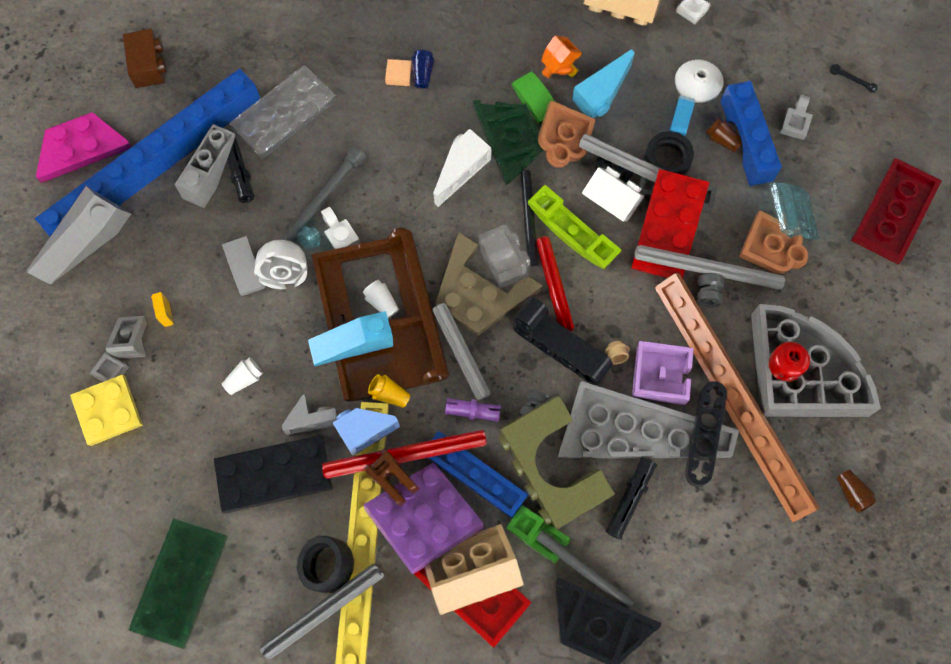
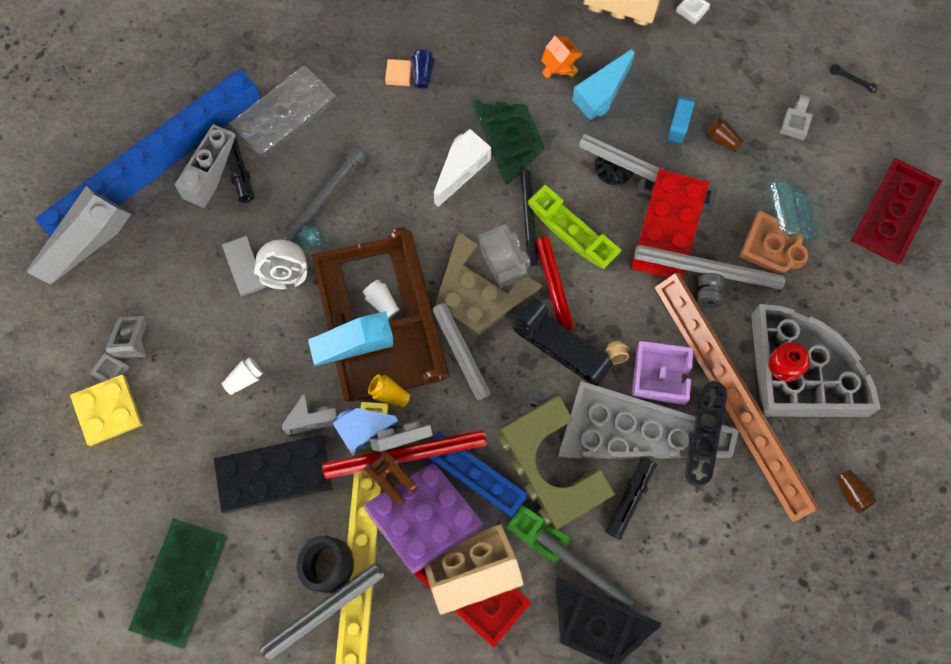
dark pink wing [36,112,131,183] -> none
reddish brown brick [123,29,167,88] -> none
yellow tile [151,292,174,327] -> none
white plate [321,207,360,249] -> none
medium lavender pin [445,397,501,422] -> none
bright green slope [511,71,555,124] -> none
nougat plate [538,100,596,168] -> none
white brick [582,166,645,222] -> none
black tyre [644,131,694,175] -> none
white dish [675,60,723,103] -> none
blue arch [720,81,782,186] -> none
none -> light grey wing [369,421,433,451]

